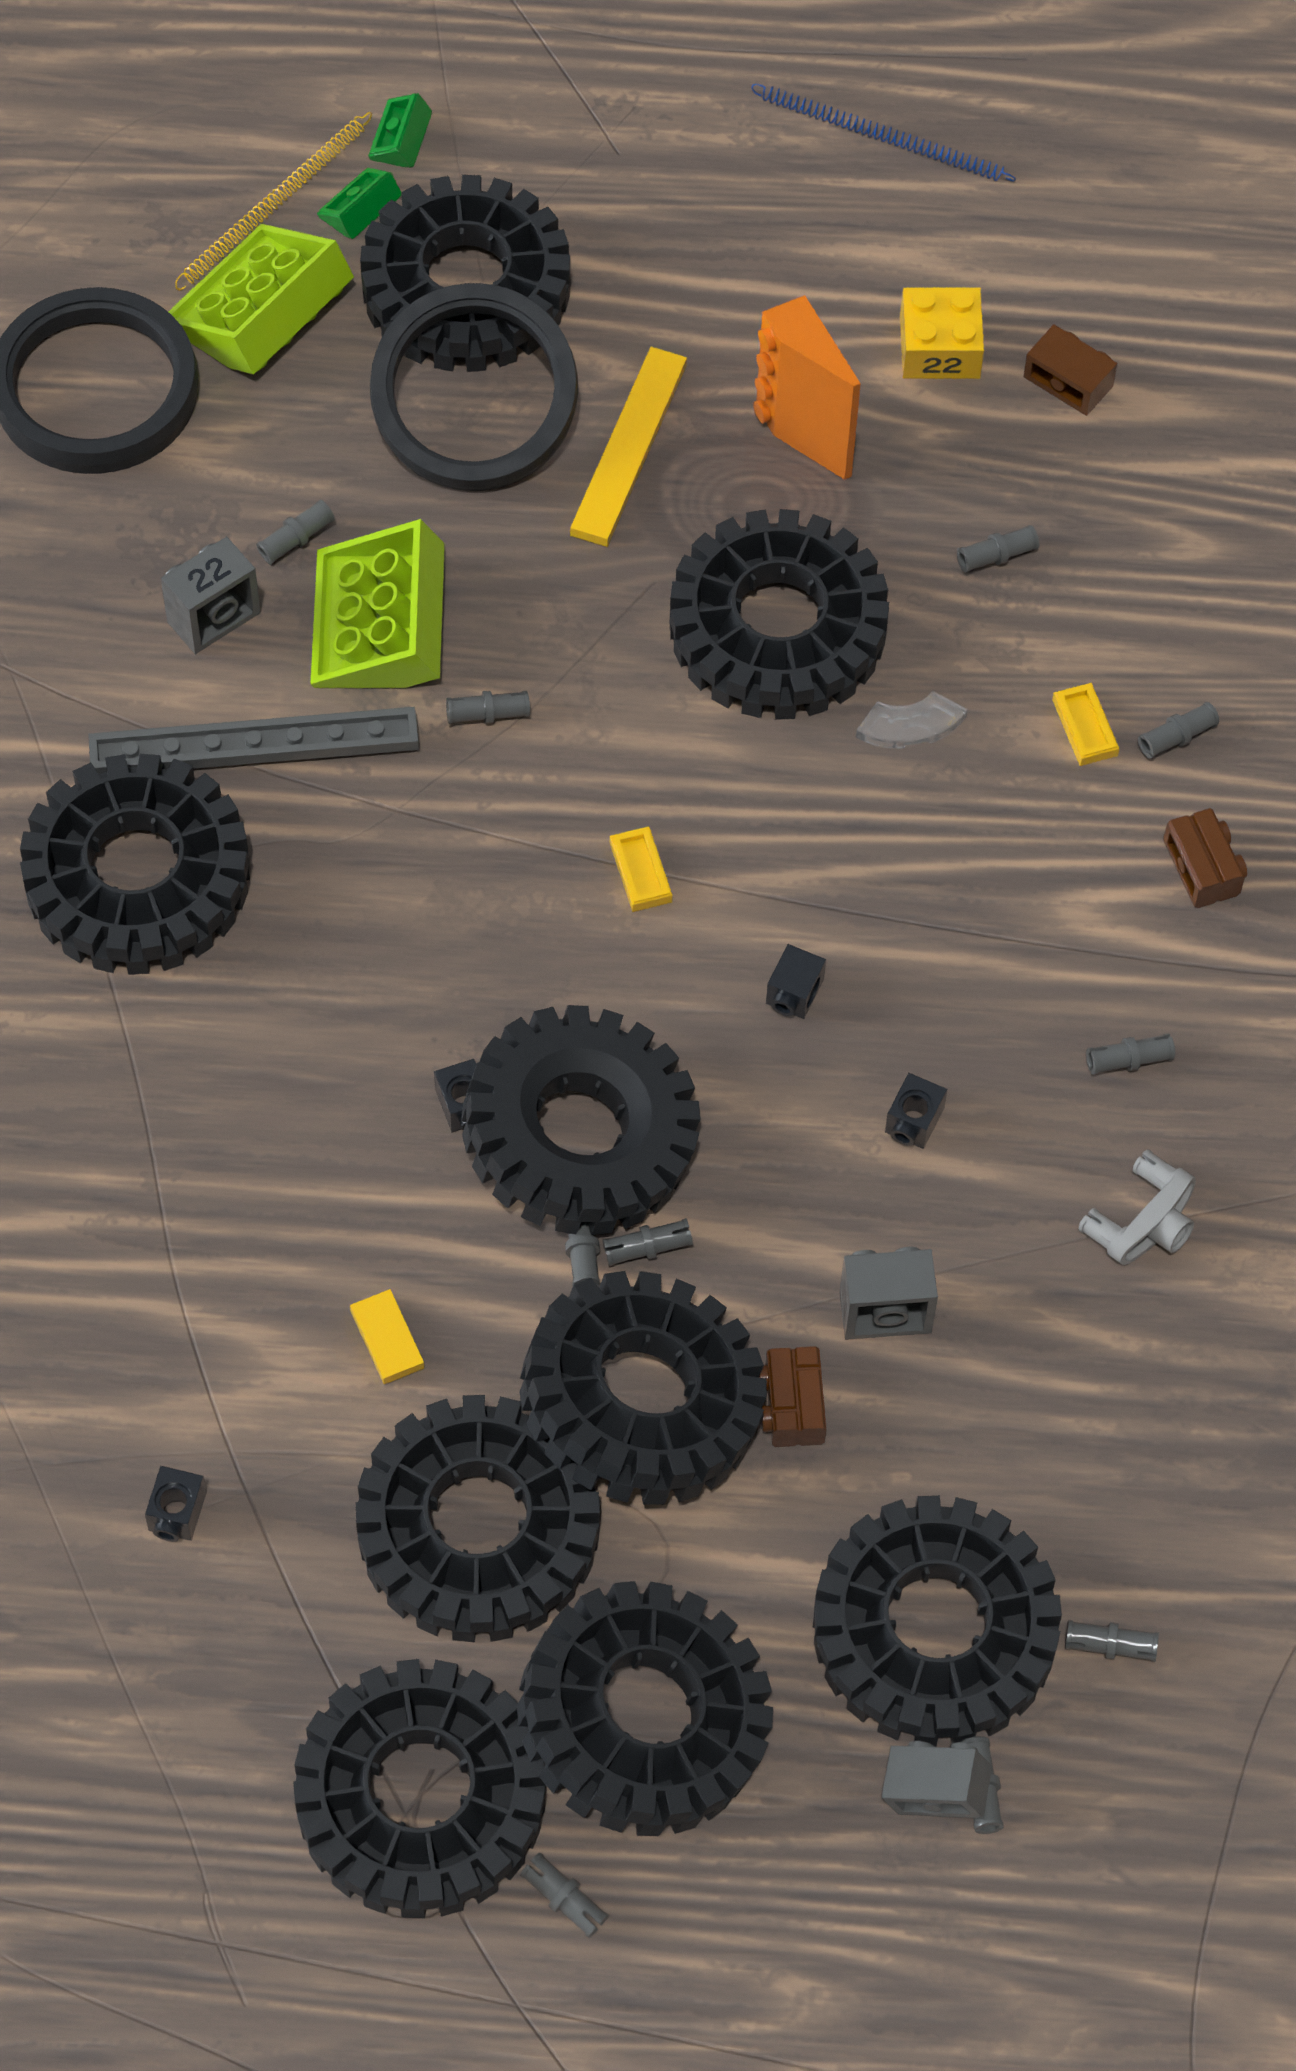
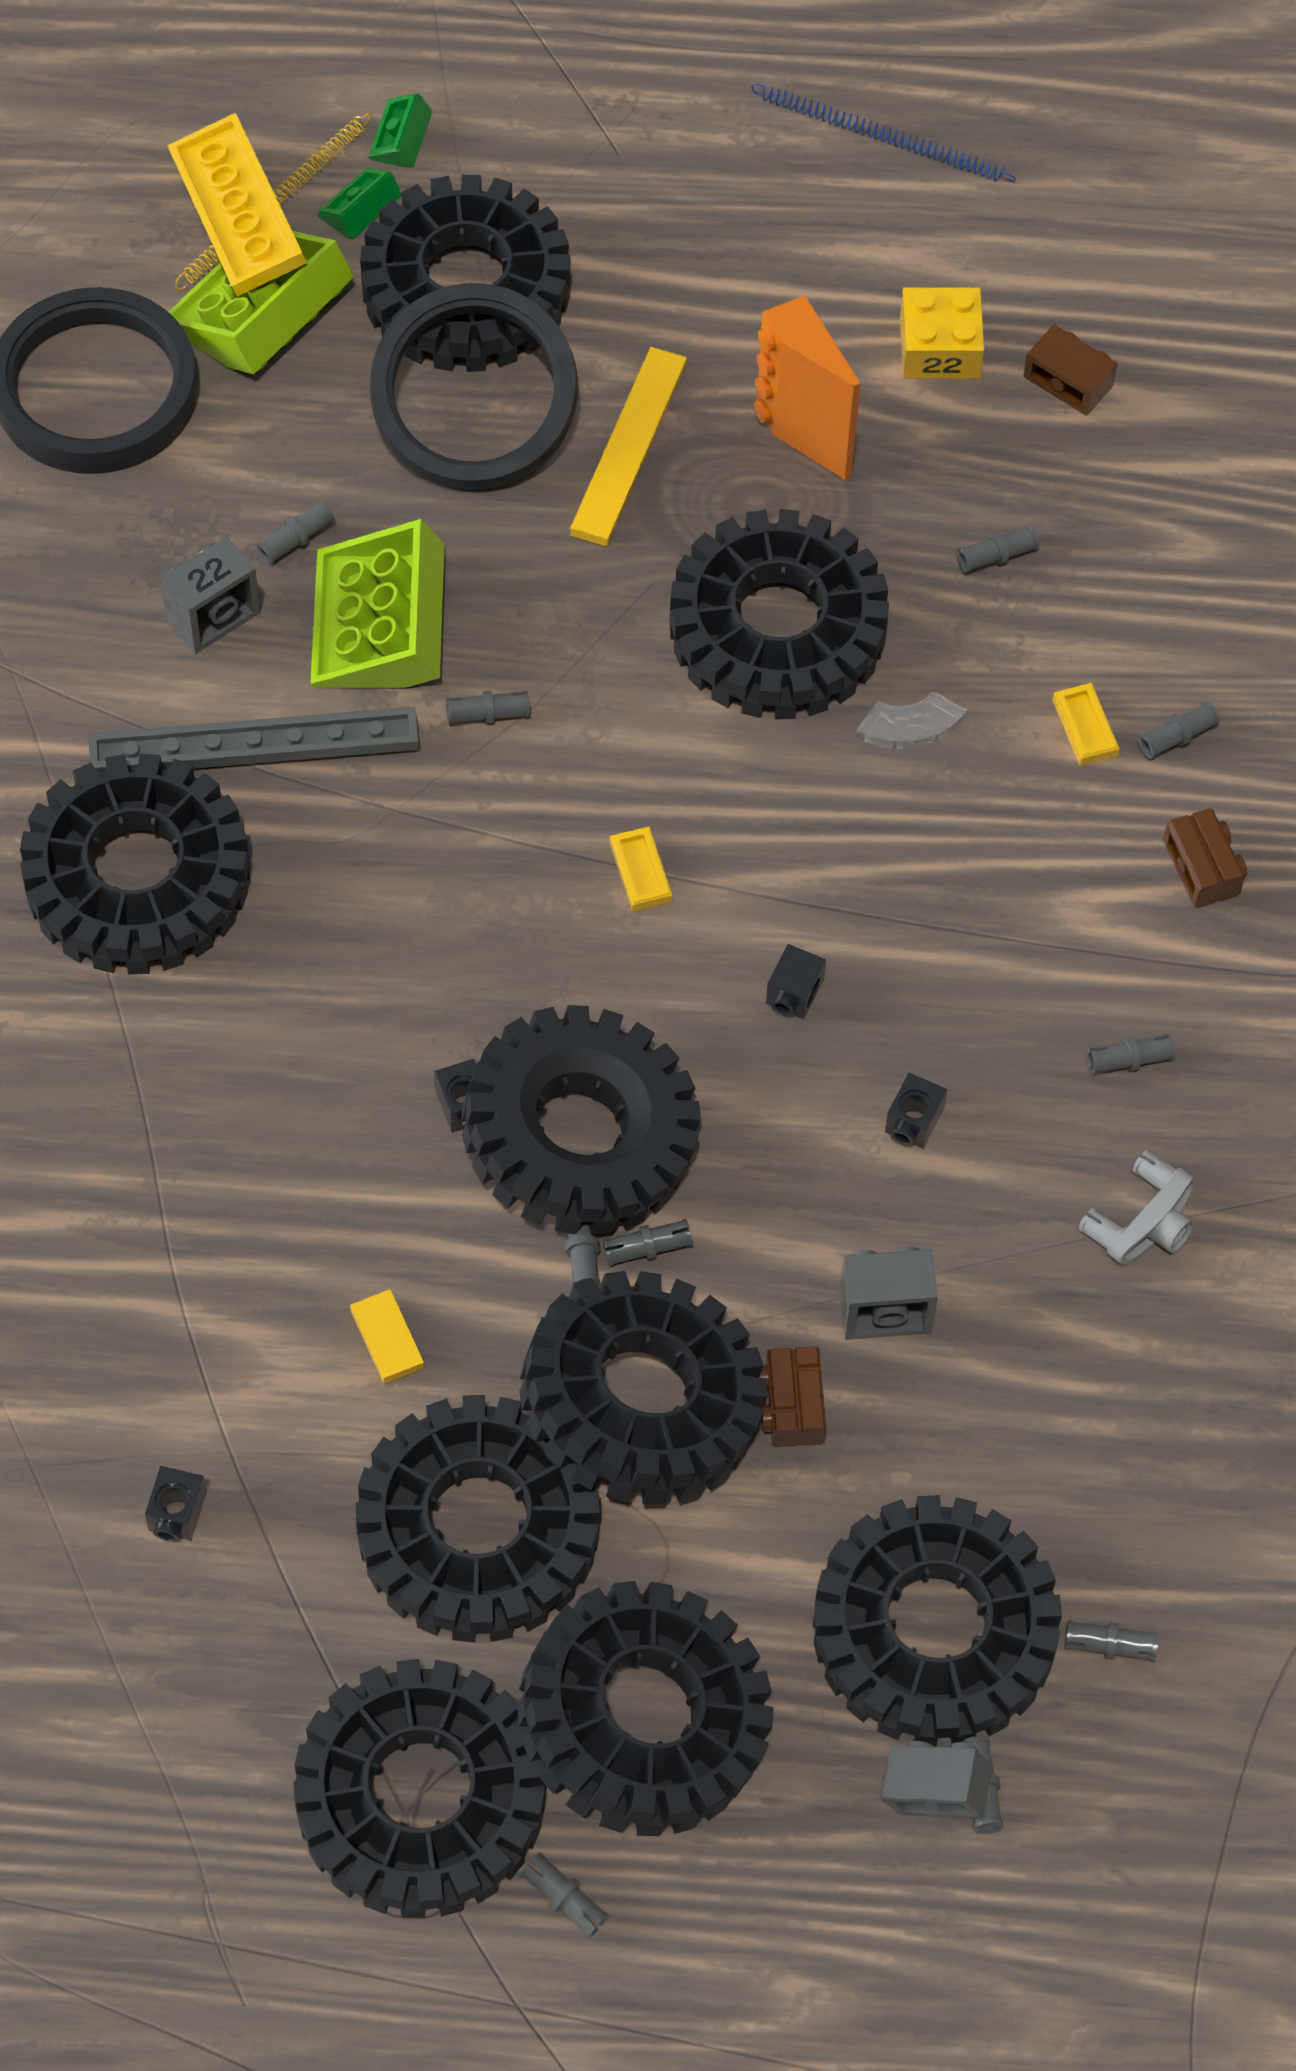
none -> yellow plate [167,113,307,297]

